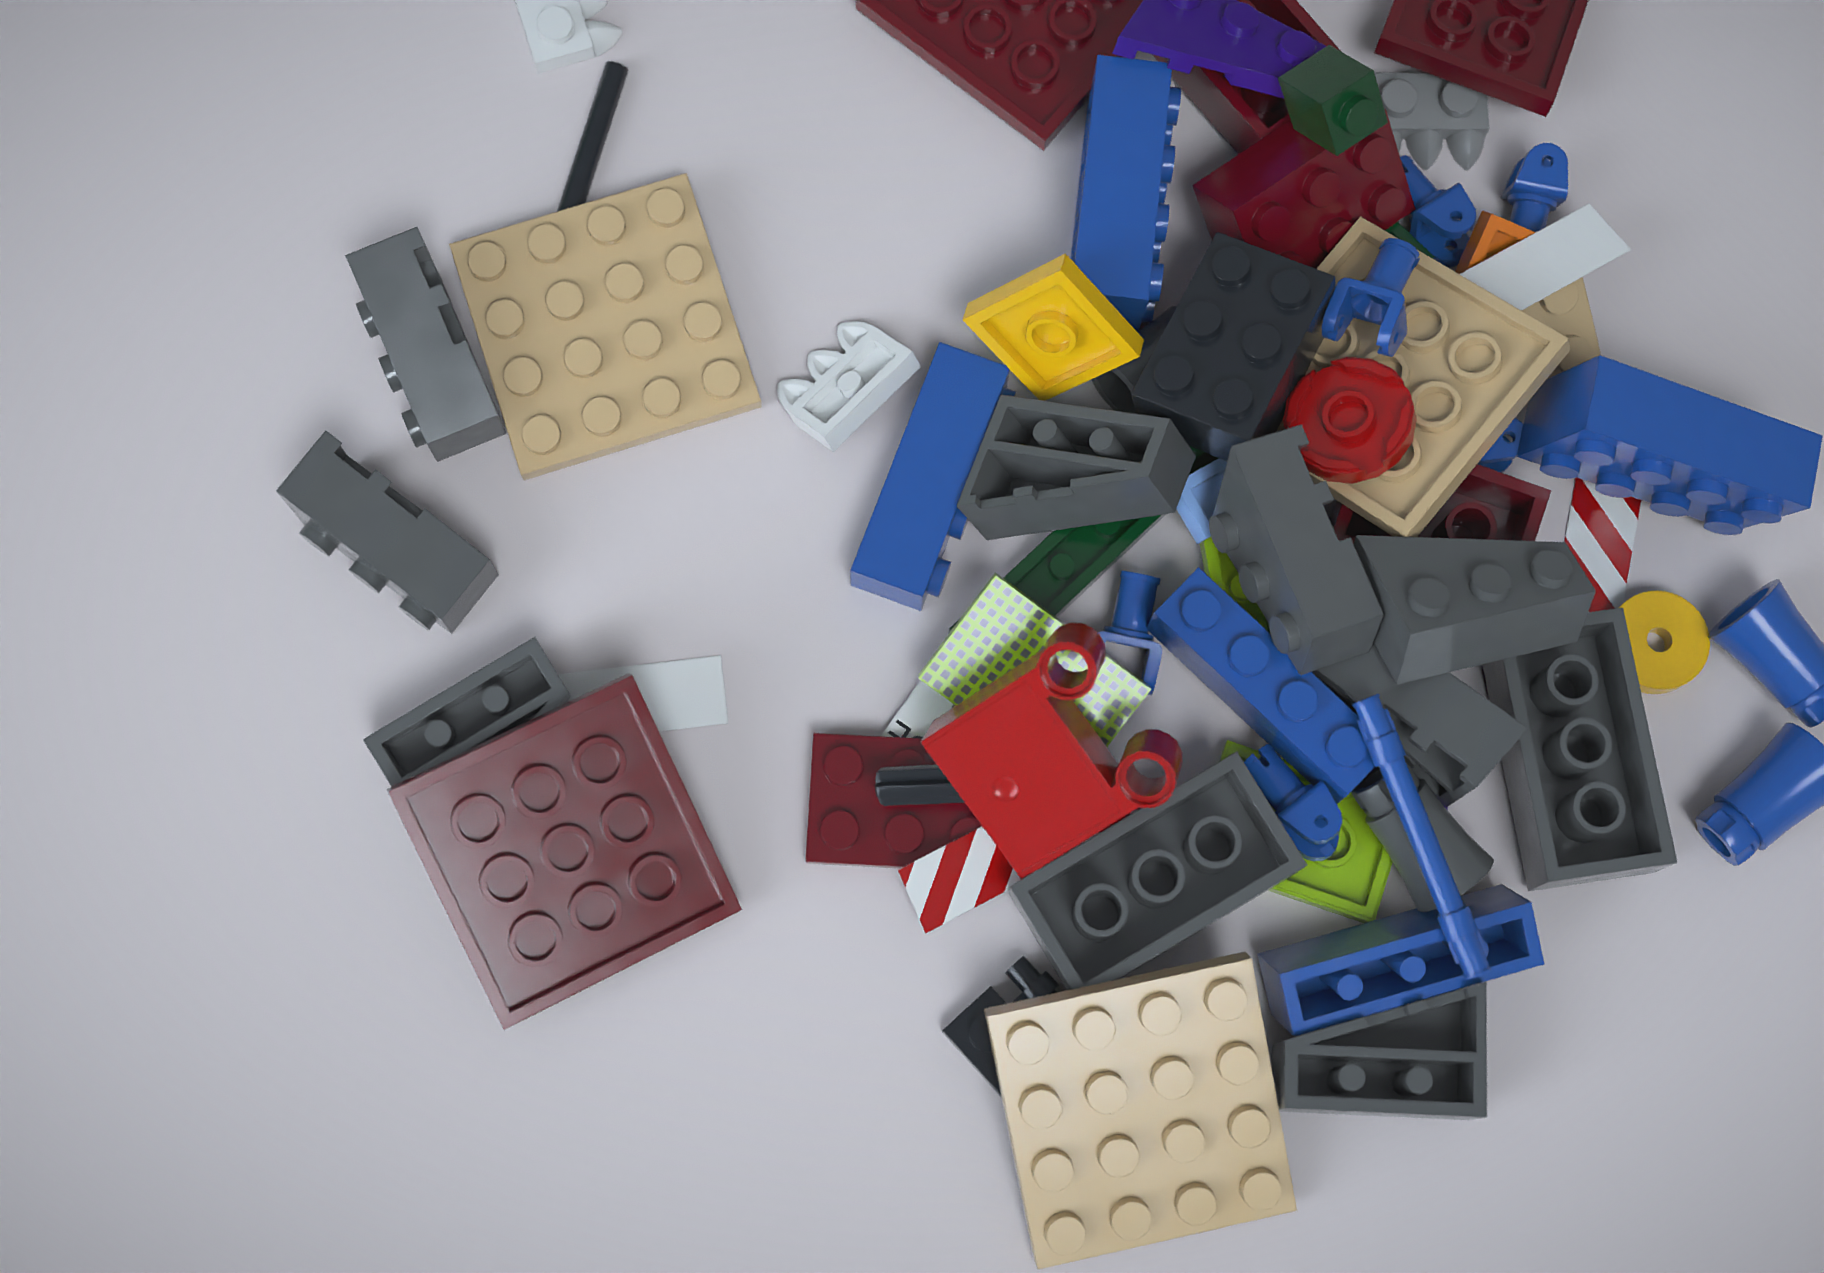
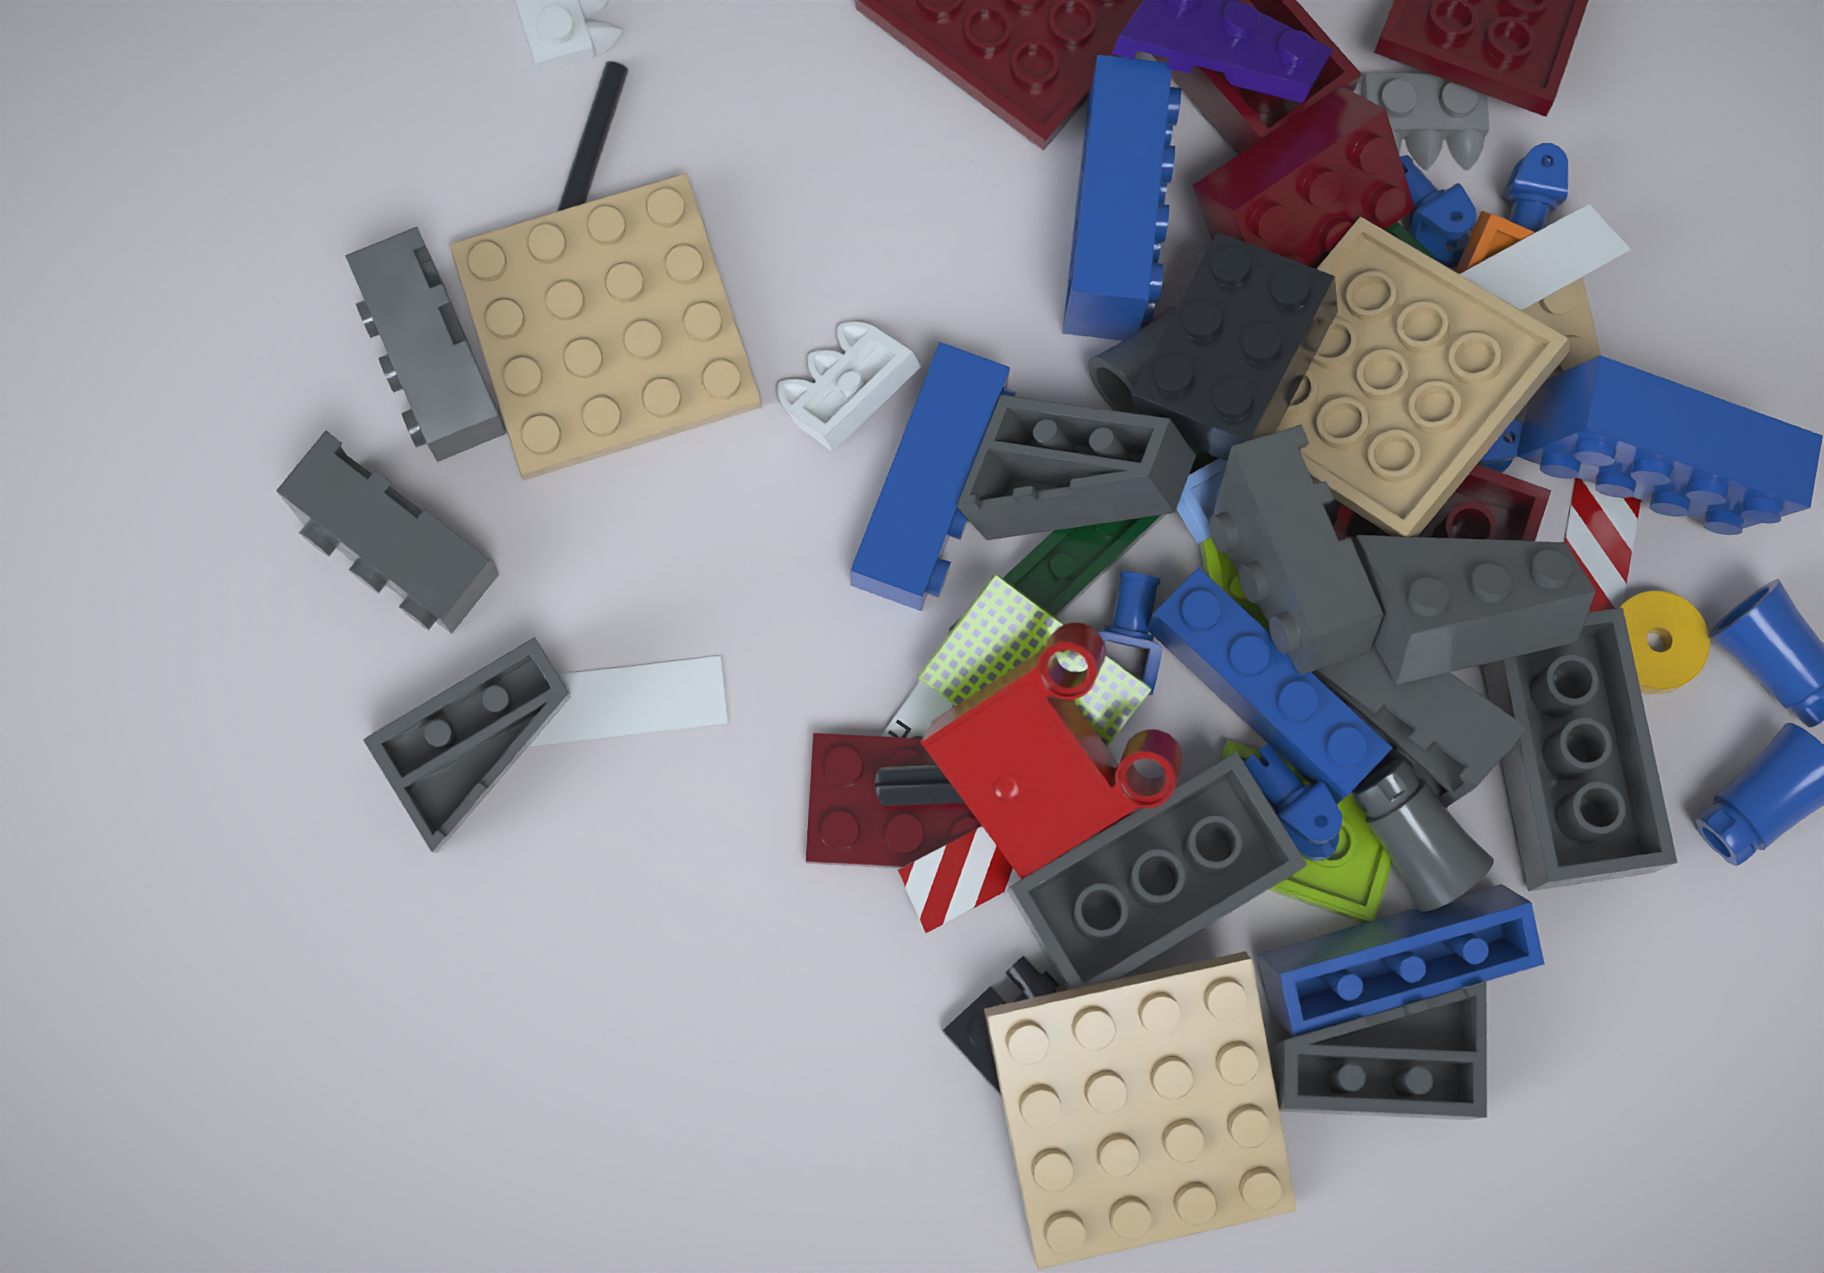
plate [386,673,742,1030] -> none
yellow plate [962,253,1144,401] -> none
dark green brick [1278,45,1388,156] -> none
red tile [1283,357,1417,484] -> none
blue piece [1322,238,1420,357] -> none
blue piece [1352,694,1492,979] -> none

